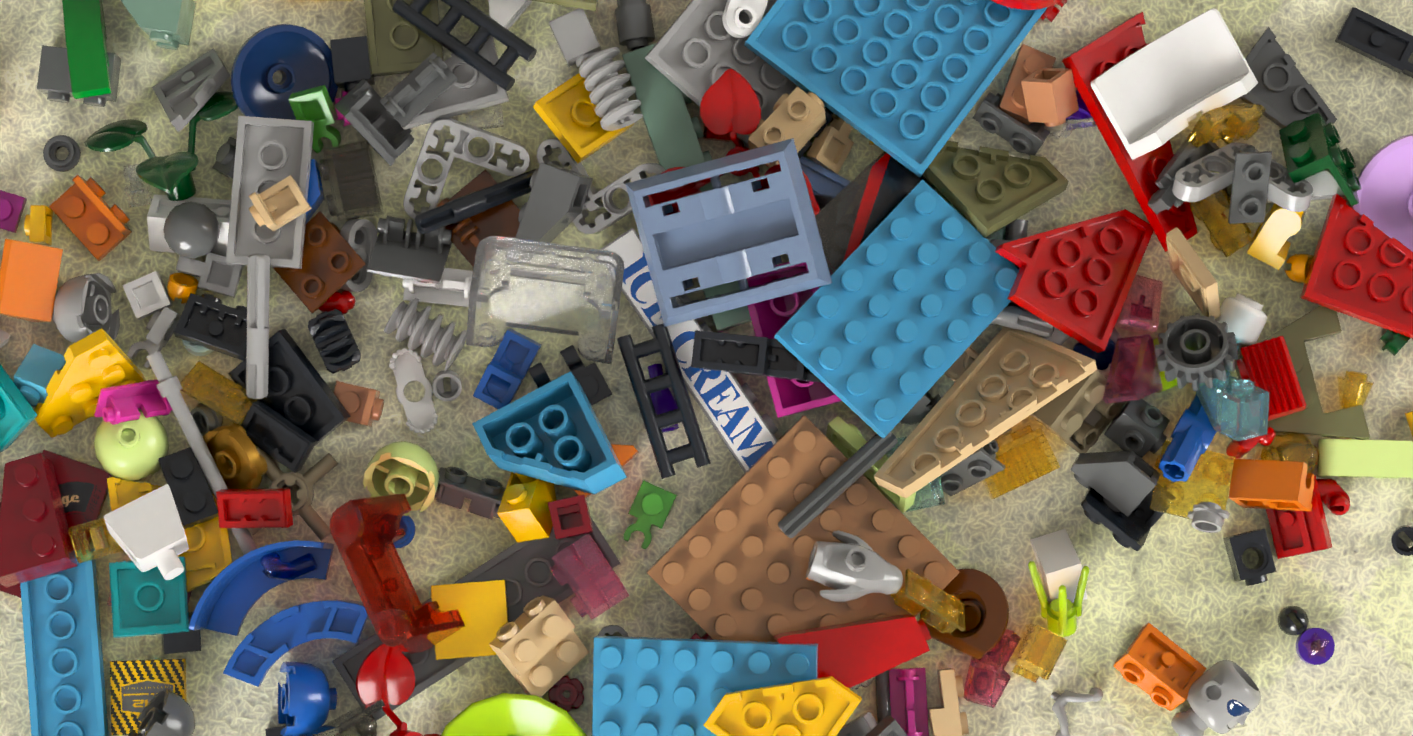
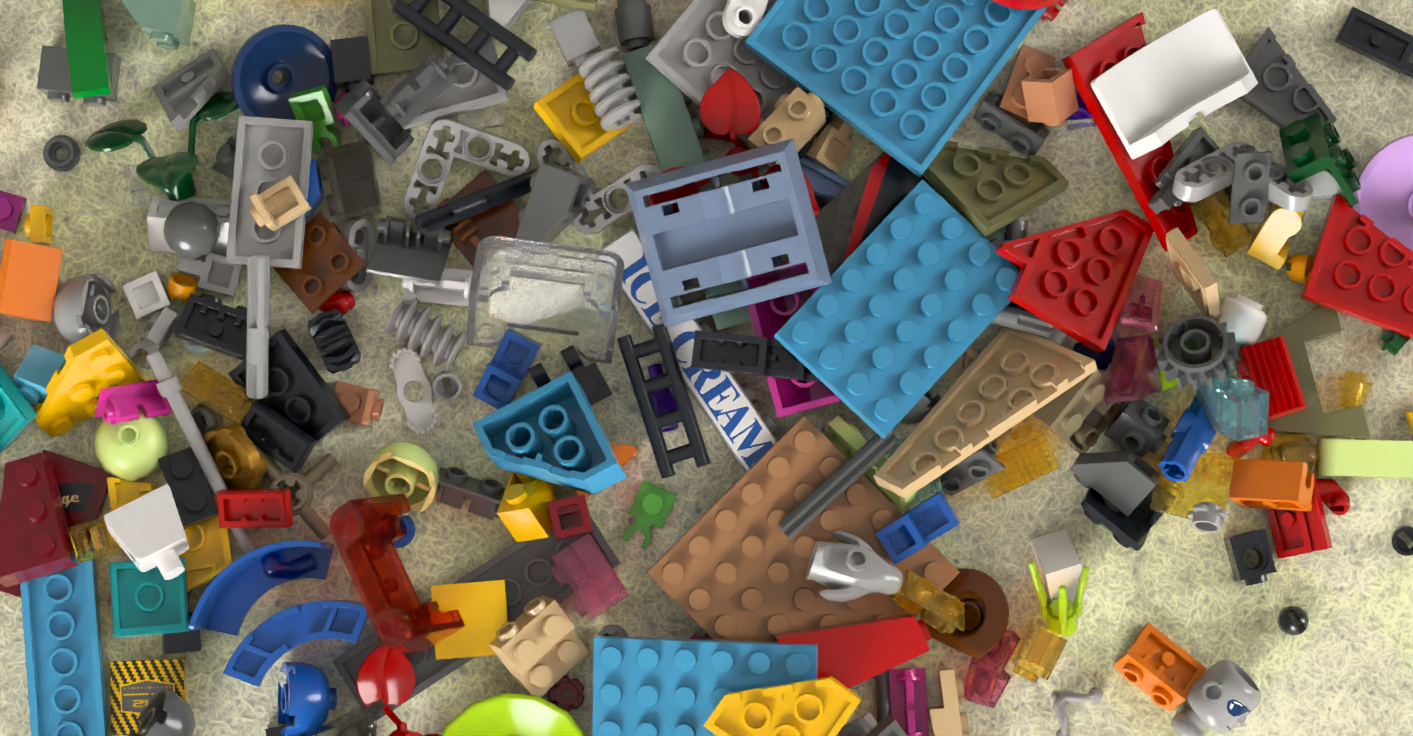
orange bracket [49,175,132,261] -> none
clear yellow slope [1187,104,1266,148] -> none
dark purple tile [1296,628,1335,665] -> none
none -> blue slope [875,491,960,564]

